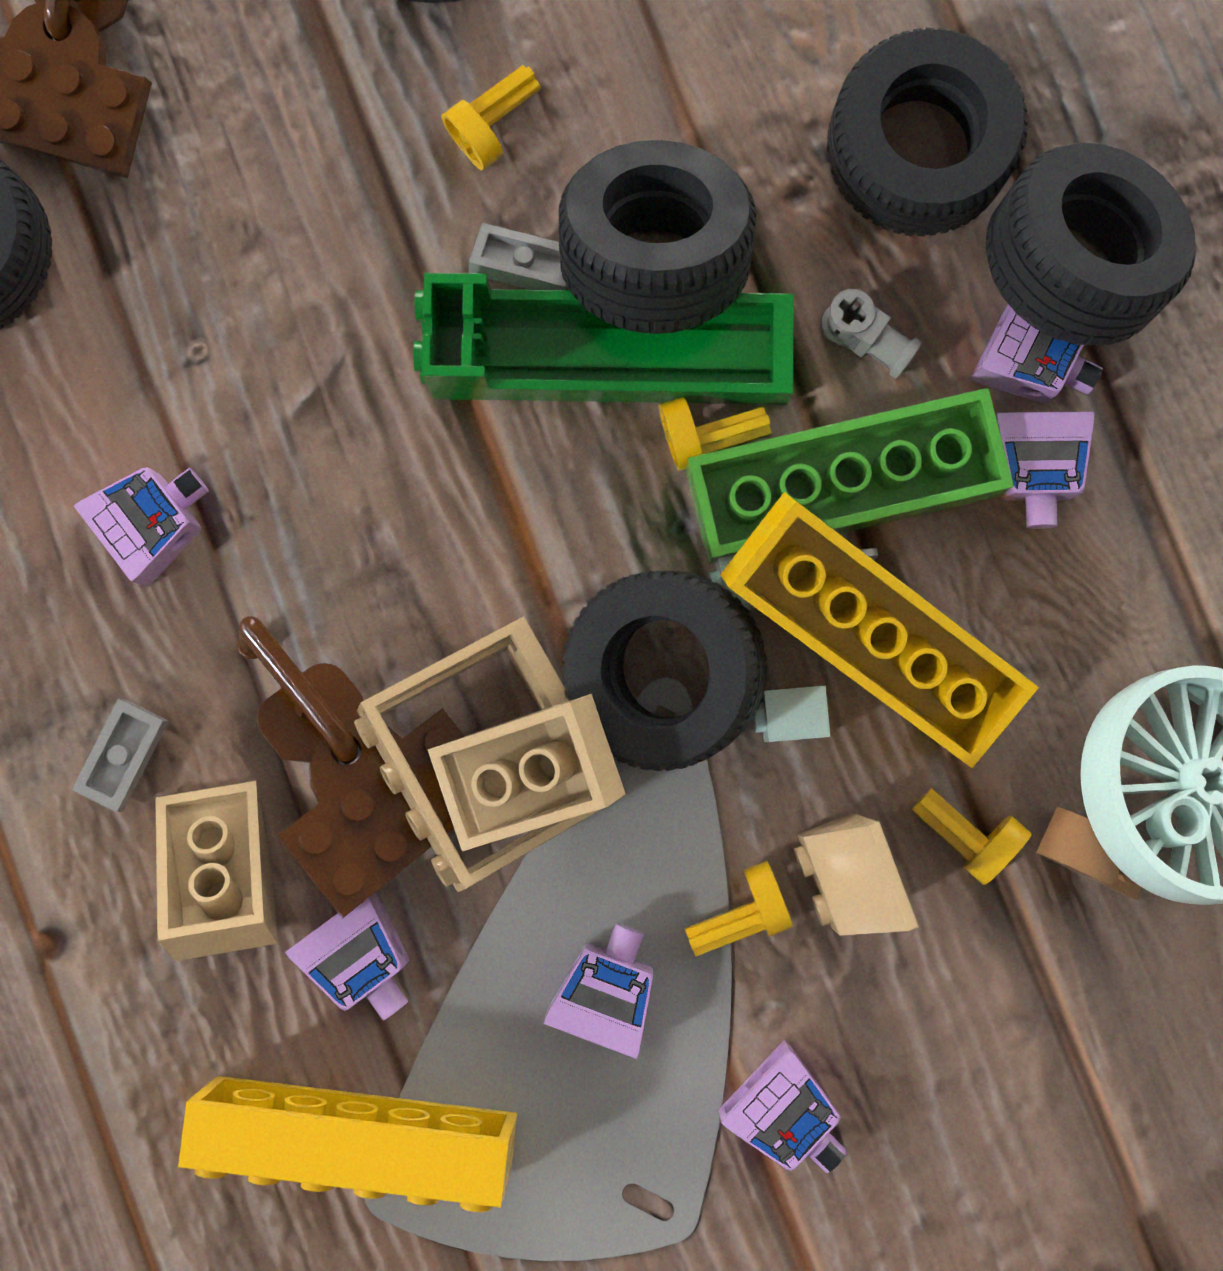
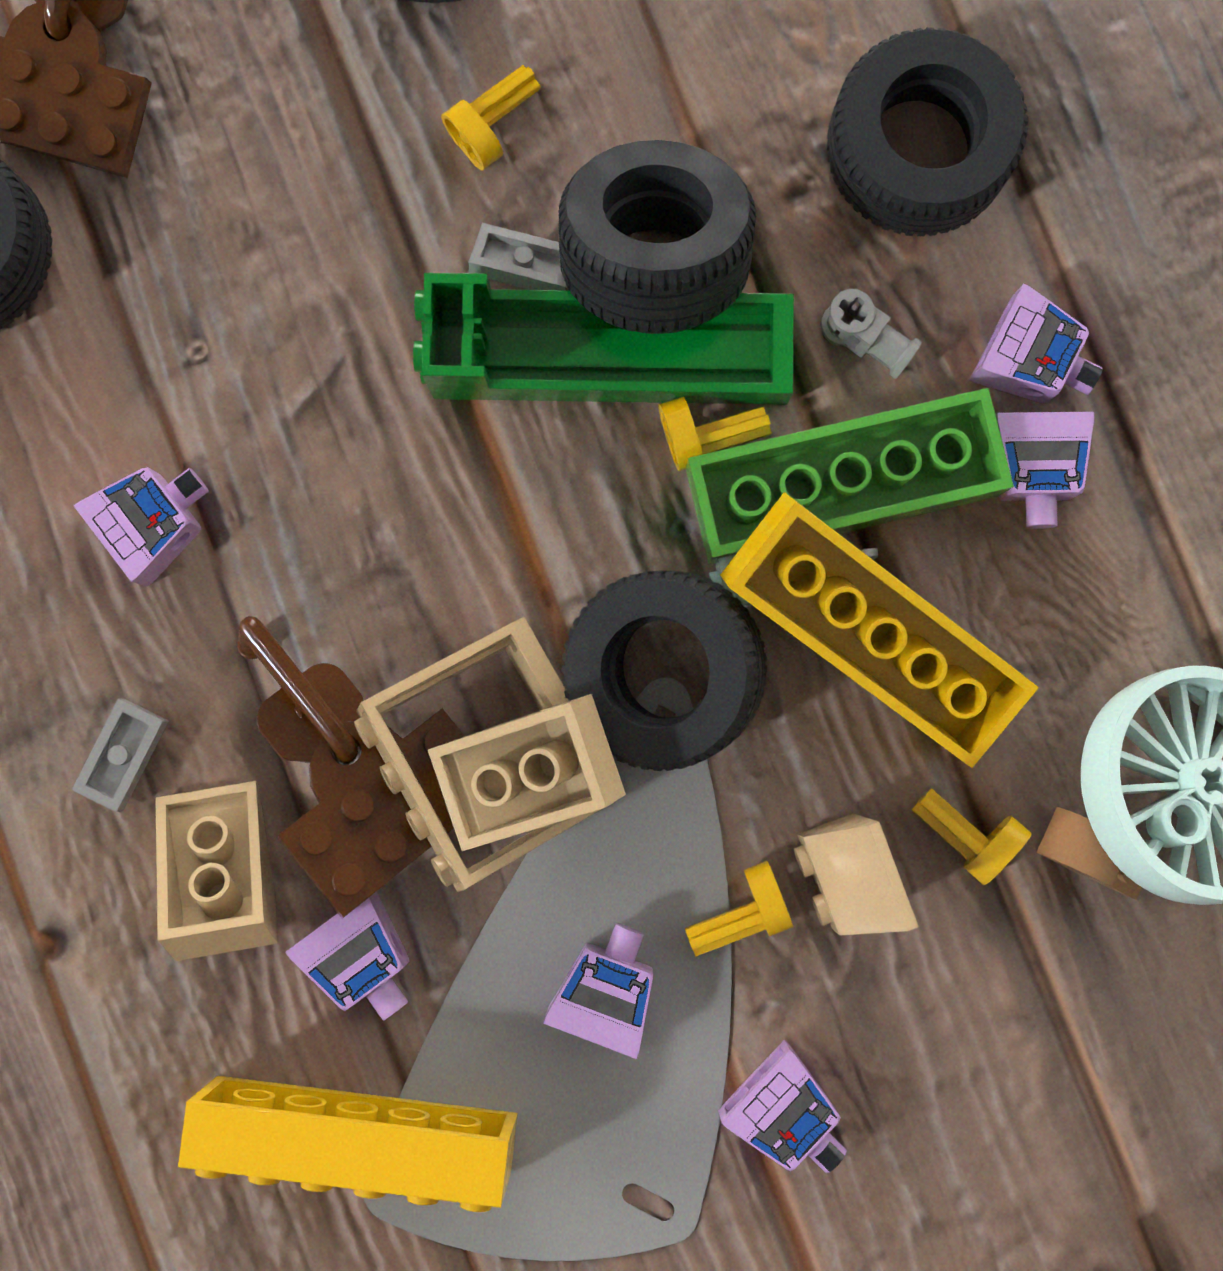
light aqua brick [753,685,830,742] -> none
black tyre [985,143,1196,346] -> none

